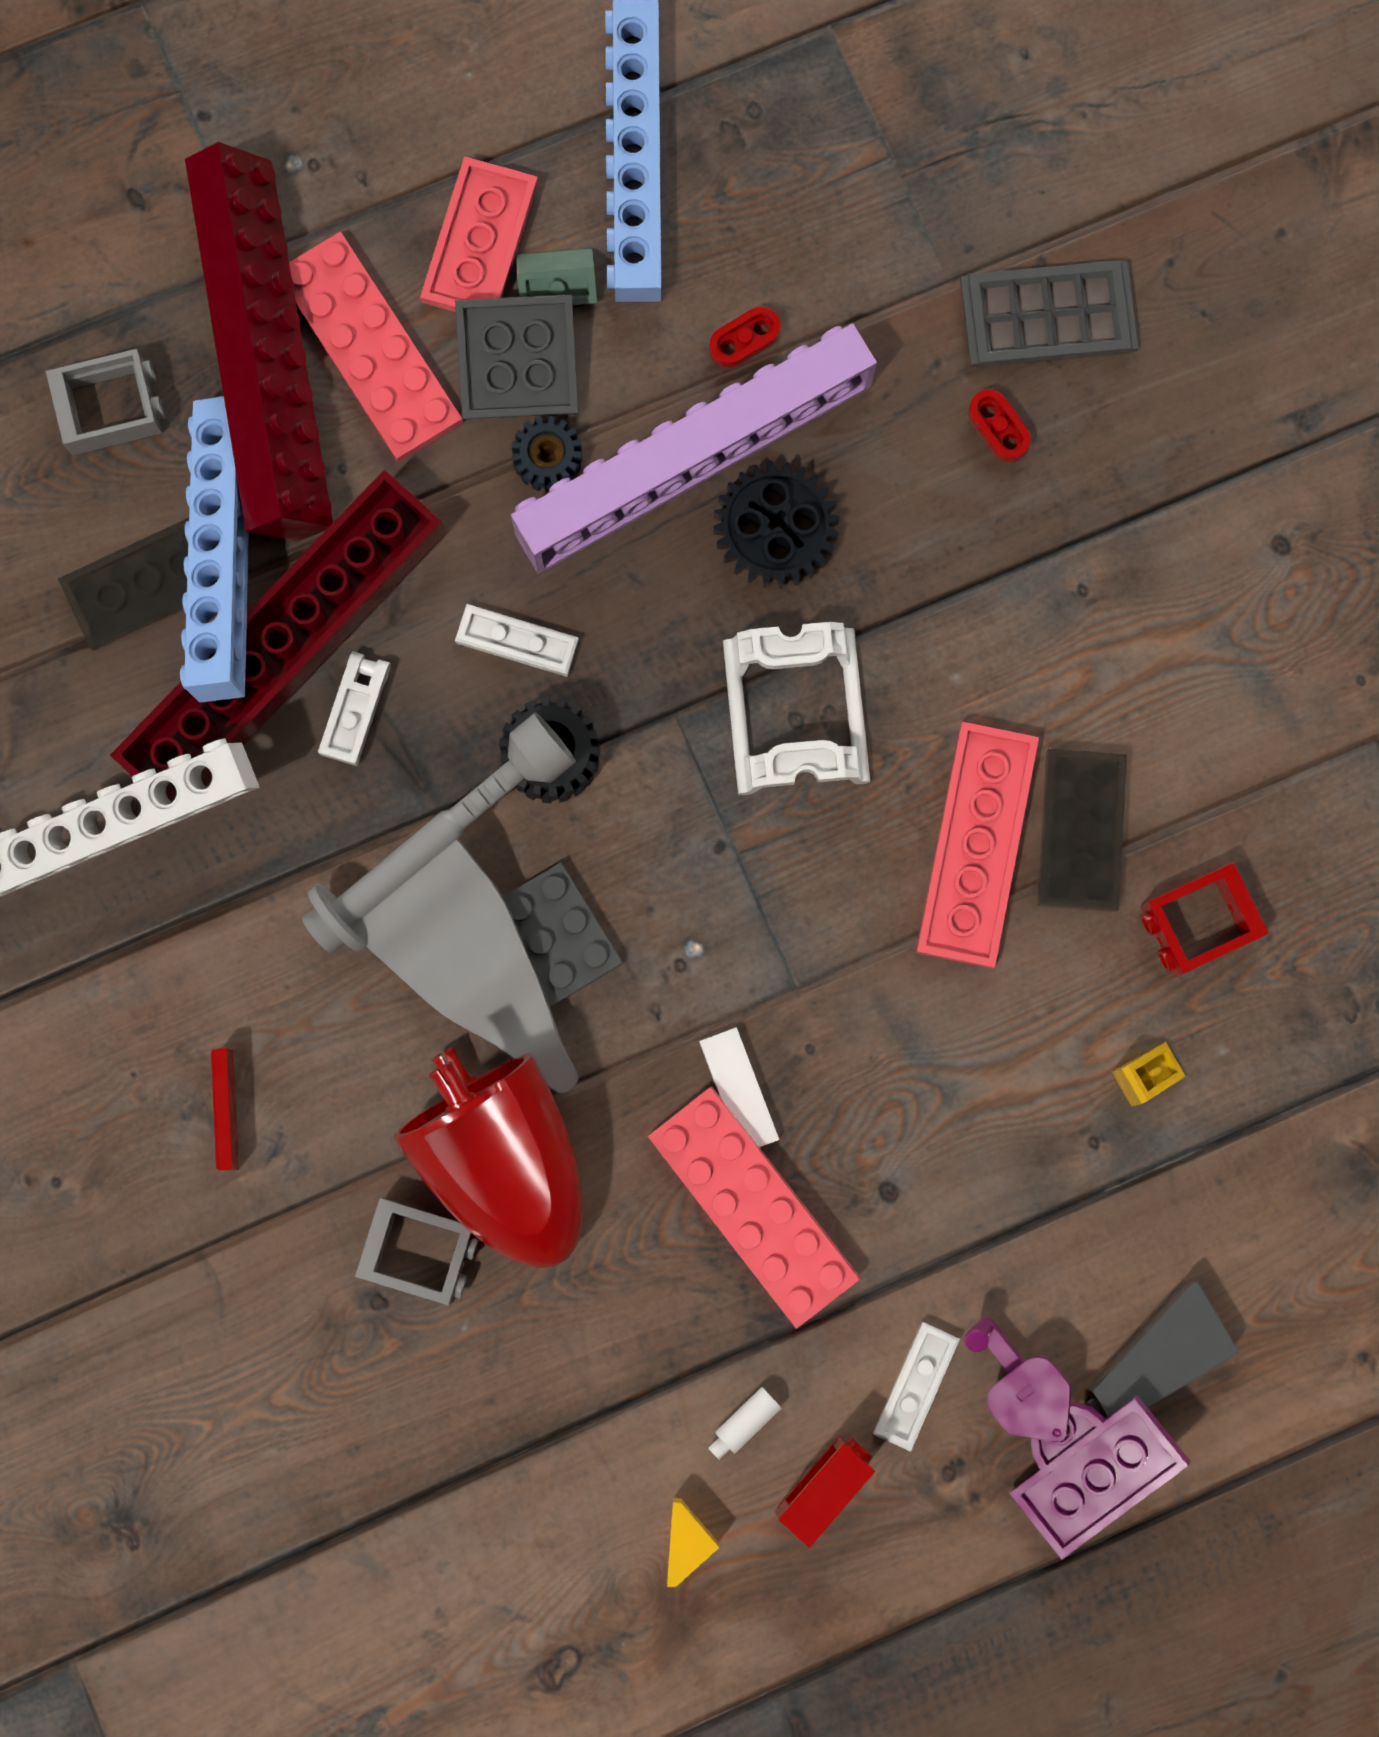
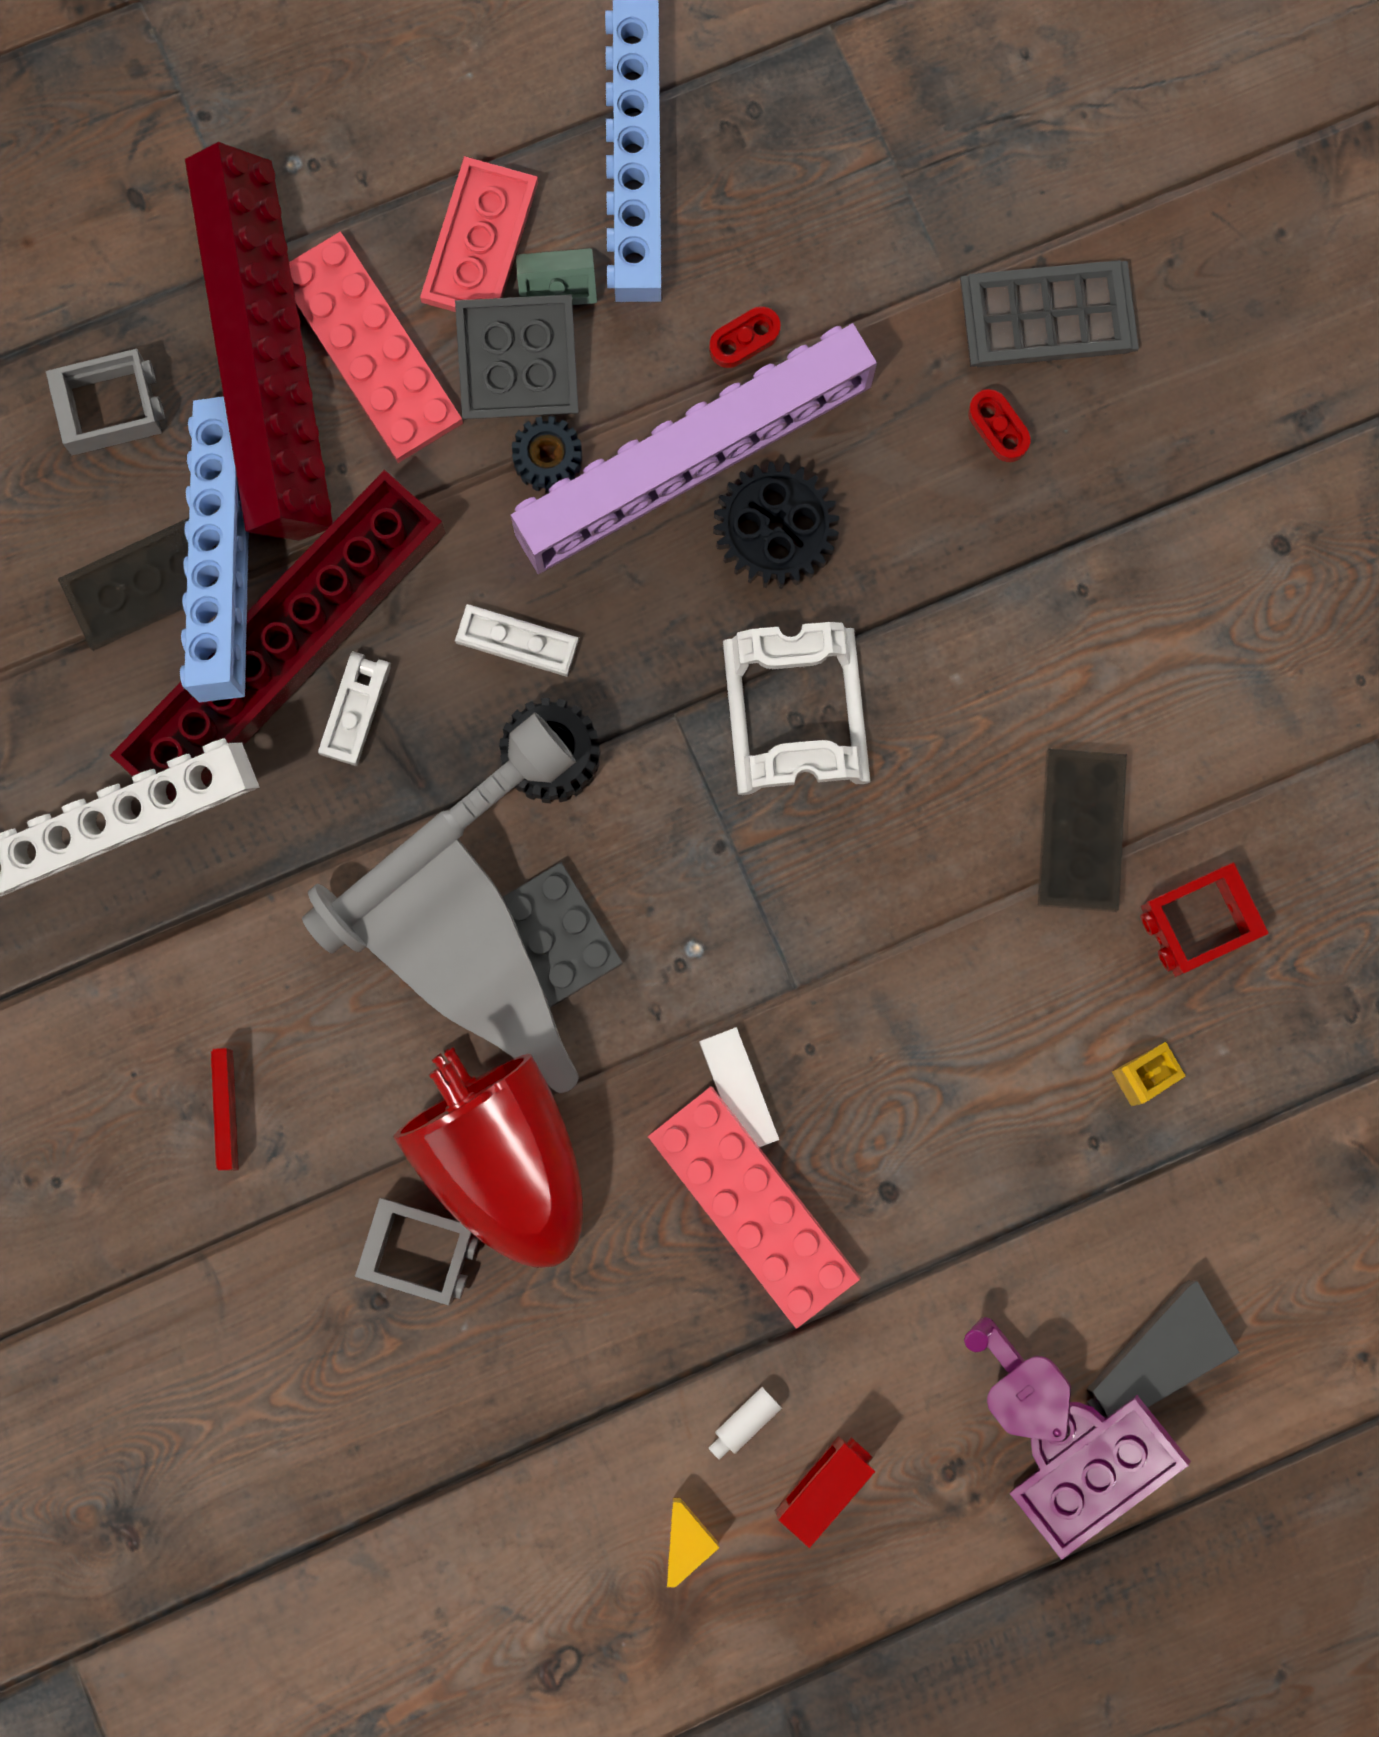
white tile [873,1322,960,1452] -> none
coral plate [916,722,1039,969] -> none

